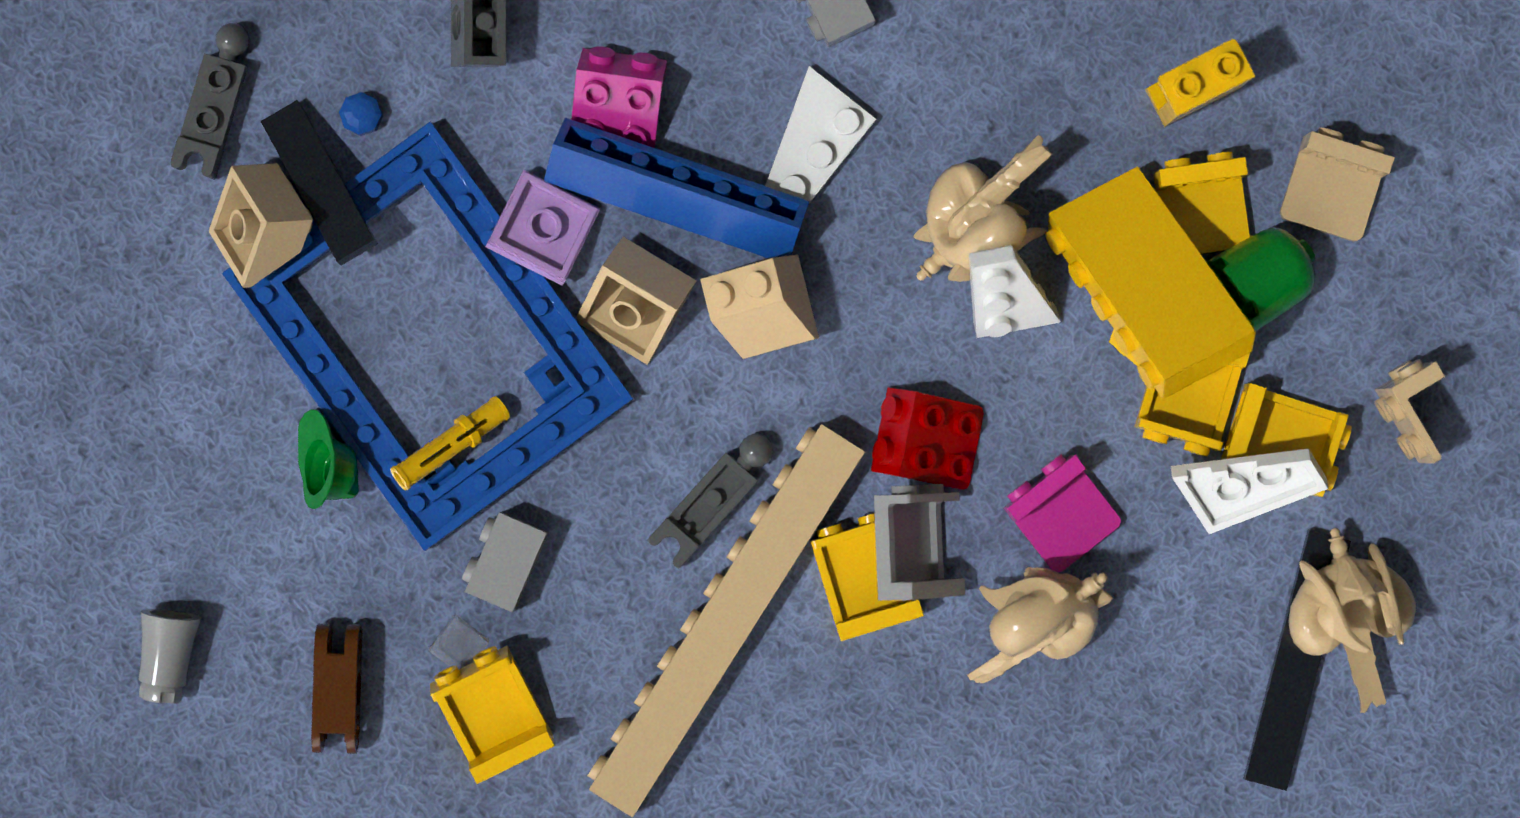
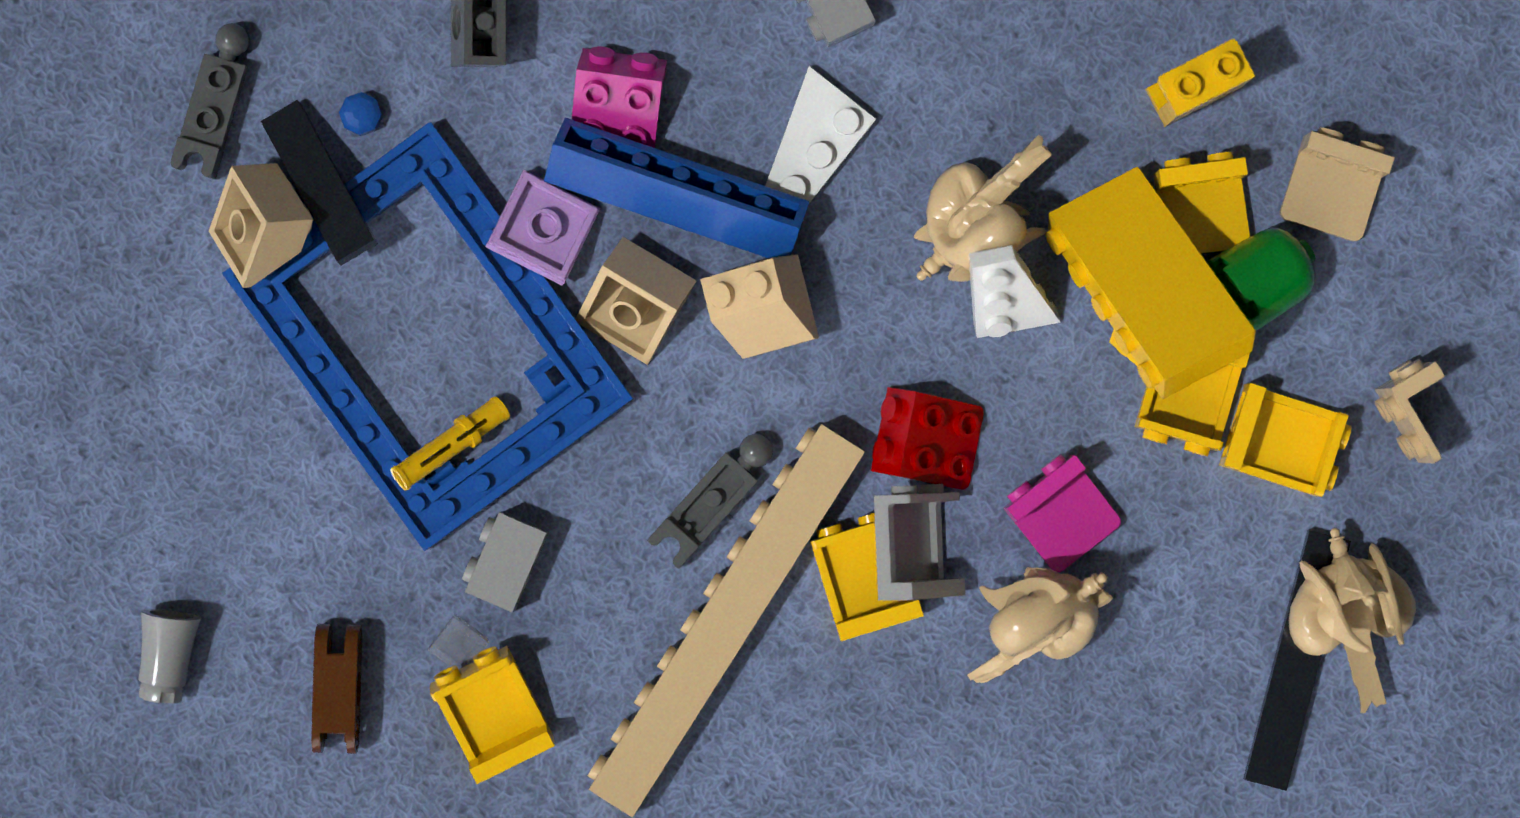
green piece [298,409,359,510] -> none
white wing [1171,448,1328,534] -> none

